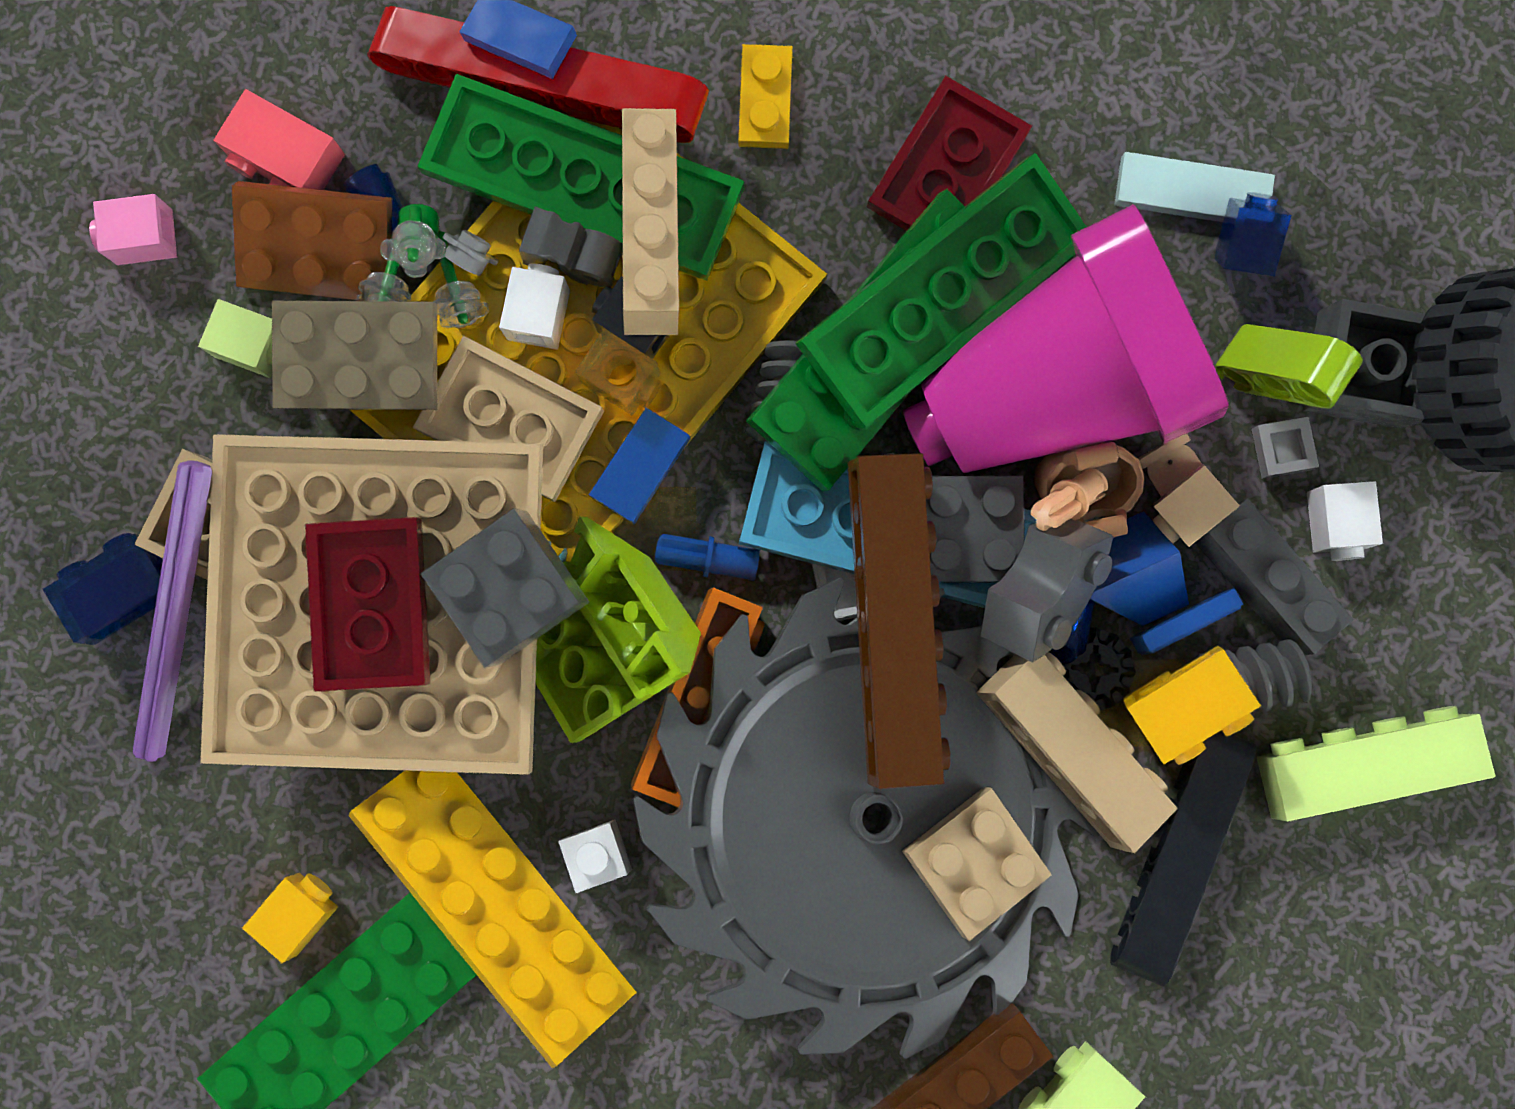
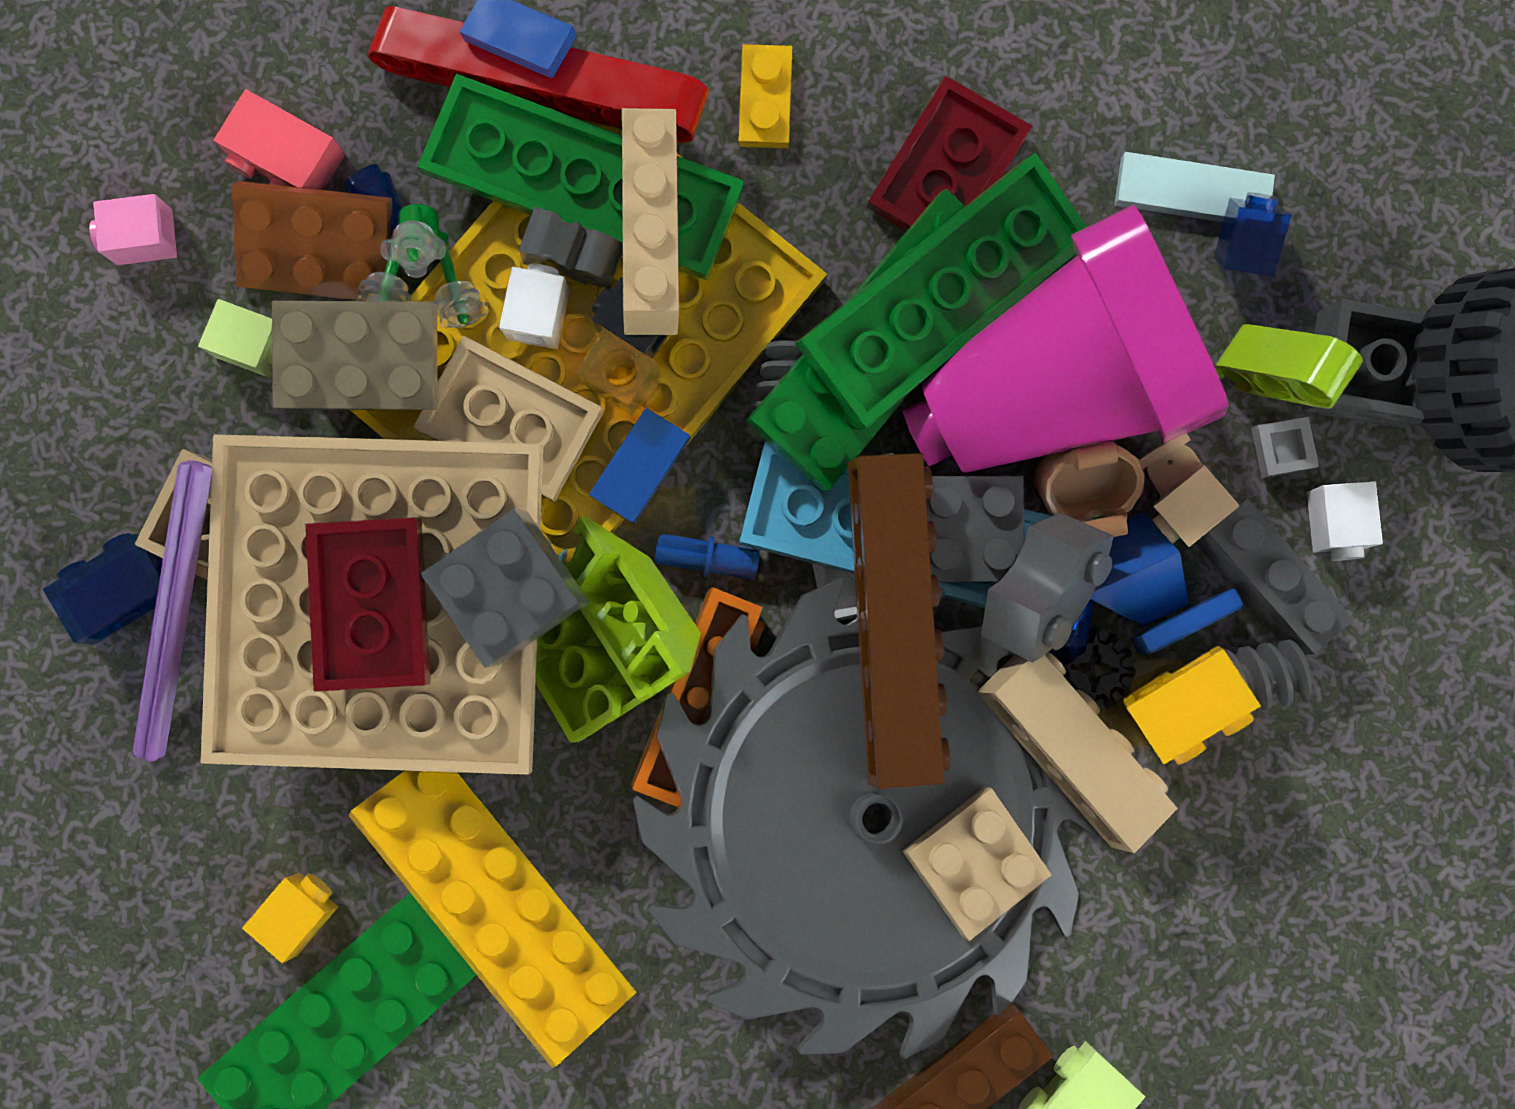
light grey plate [443,230,498,276] -> none
white brick [558,820,632,893] -> none
light nougat axle [1031,468,1108,531] -> none
black beam [1110,730,1256,986] -> none
yellowish green brick [1257,706,1496,822] -> none

